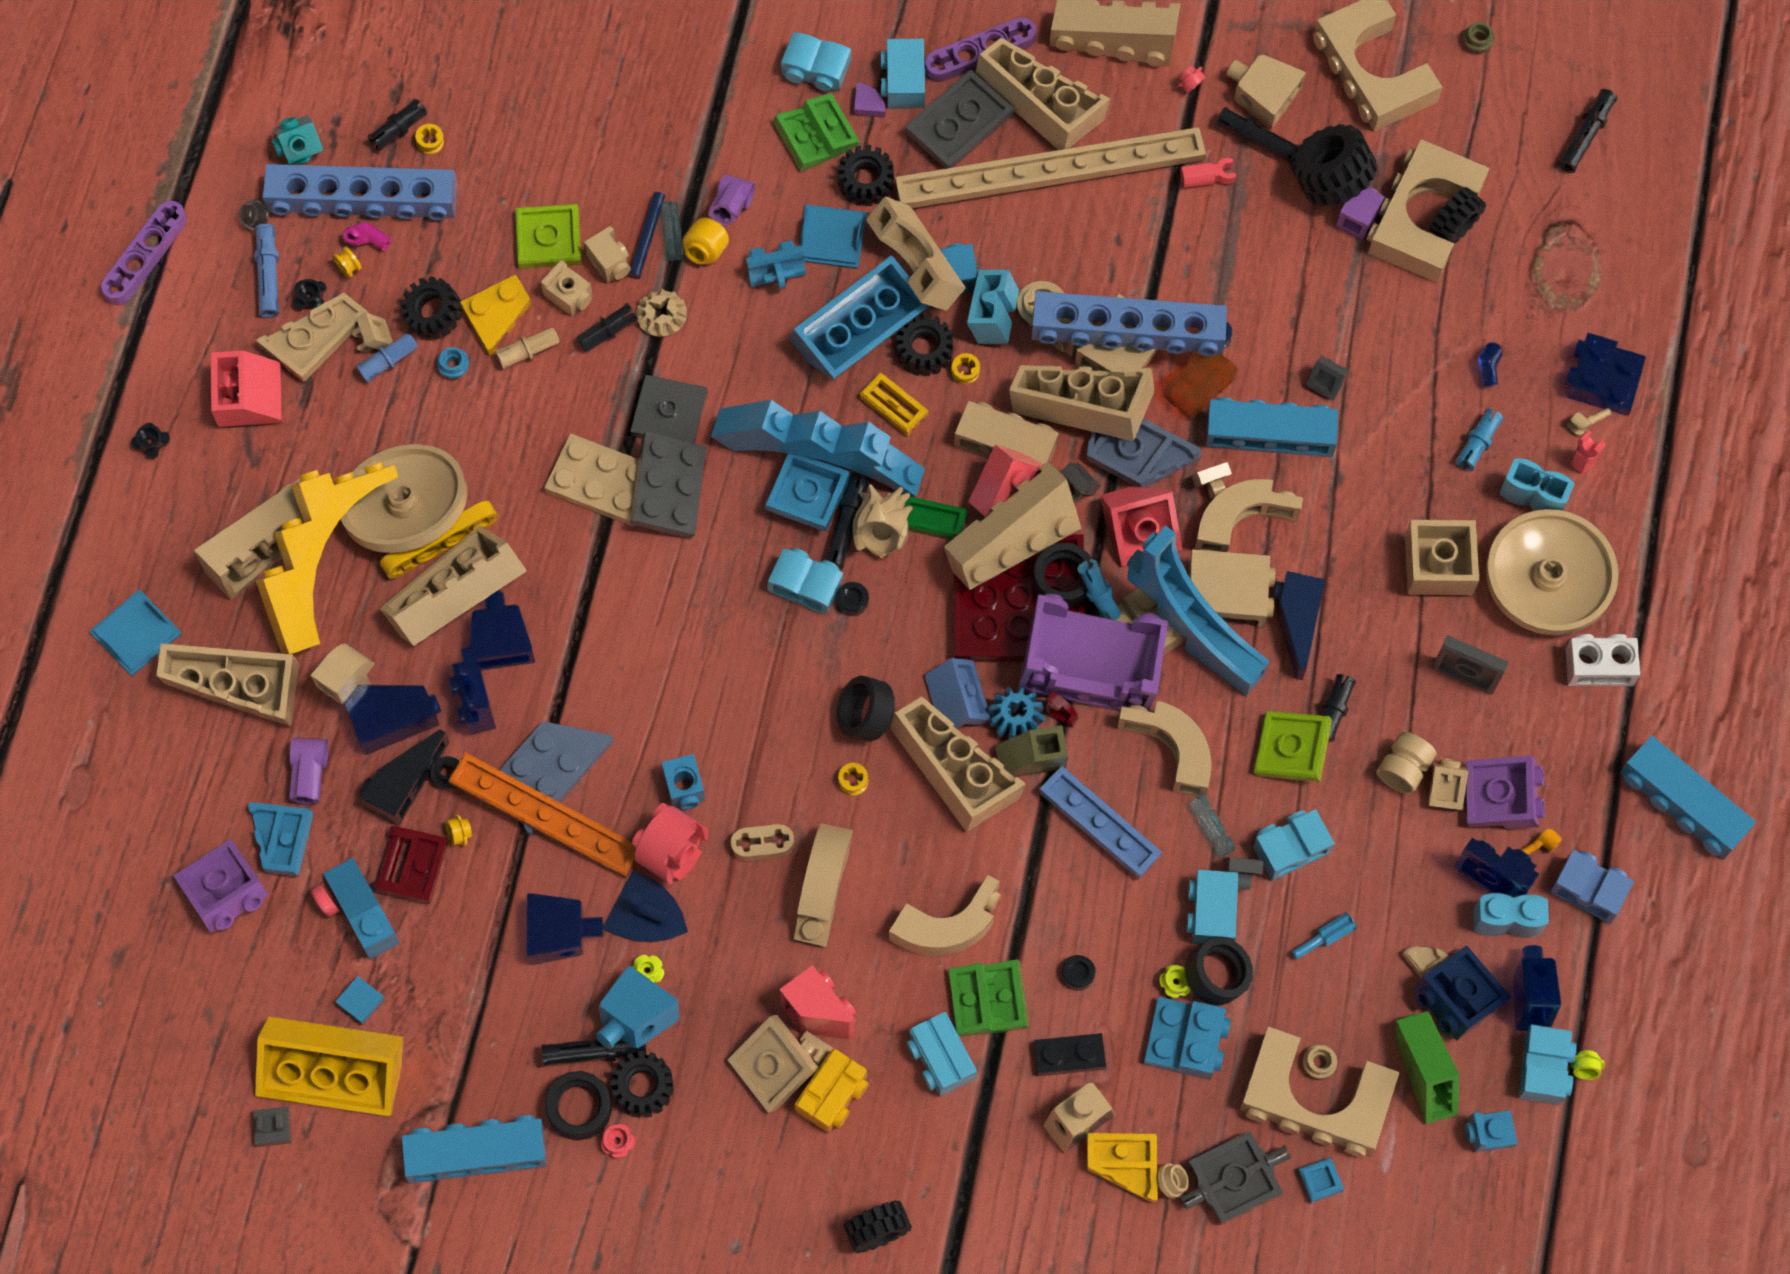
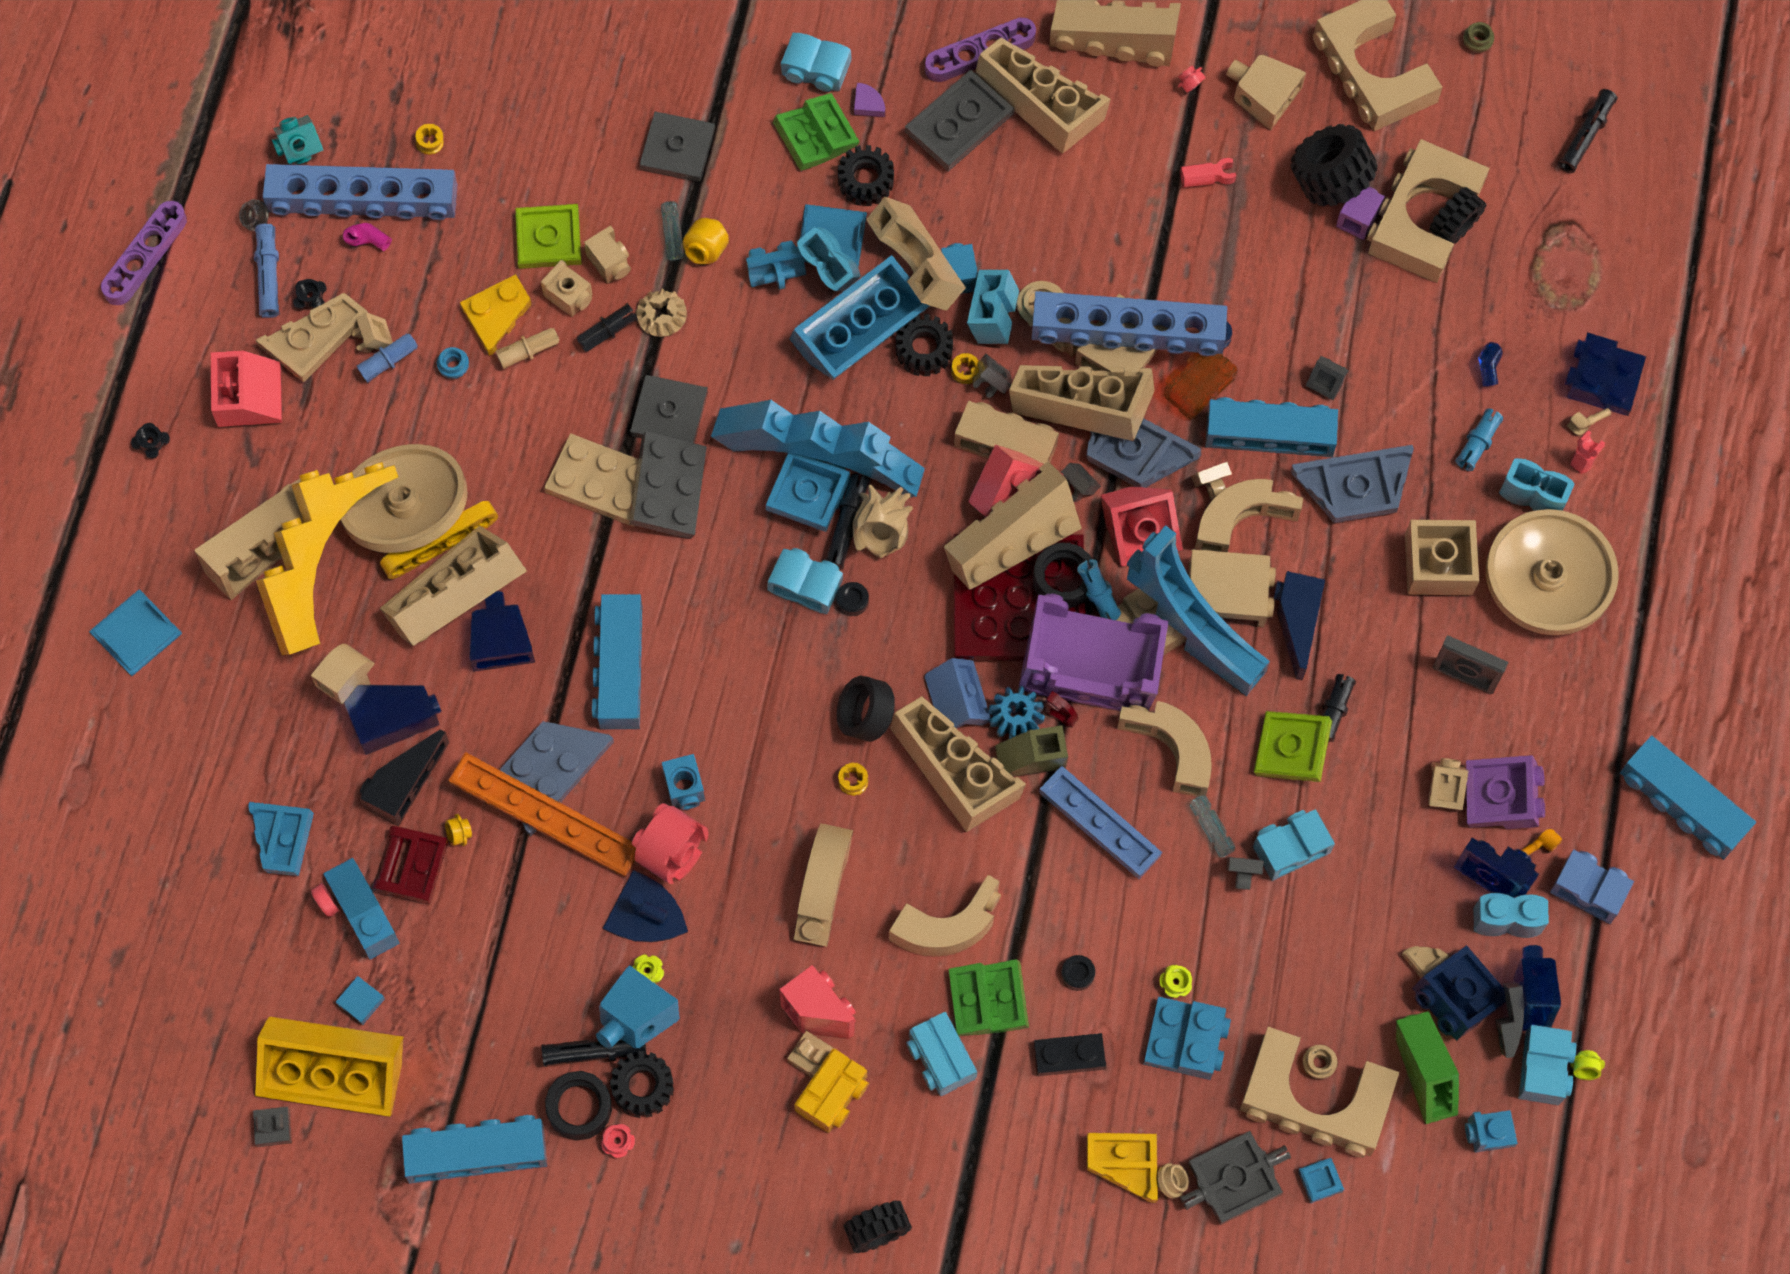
tan wedge [156,643,299,727] -> none
medium lavender plate [173,839,269,933] -> none
medium lavender piece [289,738,328,805] -> none
yellow bush [332,246,362,278] -> none
black pin [367,99,427,151] -> none
black tyre [400,277,463,339] -> none
black plate [430,756,460,789] -> none
clear blue plate [448,646,496,735] -> none
clear blue torso [527,893,604,965] -> none
dark blue bar [628,191,665,279] -> none
medium lavender piece [709,174,755,228] -> none
tan plate [728,1015,818,1113] -> none
tan beam [731,824,794,861] -> none
yellow tile [860,372,929,437] -> none
medium azure brick [881,39,925,109] -> none
tan plate [895,127,1206,208] -> none
green tile [904,497,967,540] -> none
tan torso [1043,1081,1116,1153] -> none
black tyre [1185,937,1253,1006] -> none
medium azure brick [1186,870,1238,945] -> none
black pin [1216,107,1298,164] -> none
dark azure axle [1292,912,1357,959] -> none
tan wheel [1376,732,1437,795] -> none
white brick [1565,634,1640,686] -> none
none -> dark azure brick [592,594,643,729]
none -> dark grey plate [640,111,715,182]
none -> medium azure brick [797,227,861,291]
none -> dark grey tile [972,354,1012,398]
none -> sand blue wing [1291,445,1414,523]
none -> dark grey slope [1495,981,1524,1058]

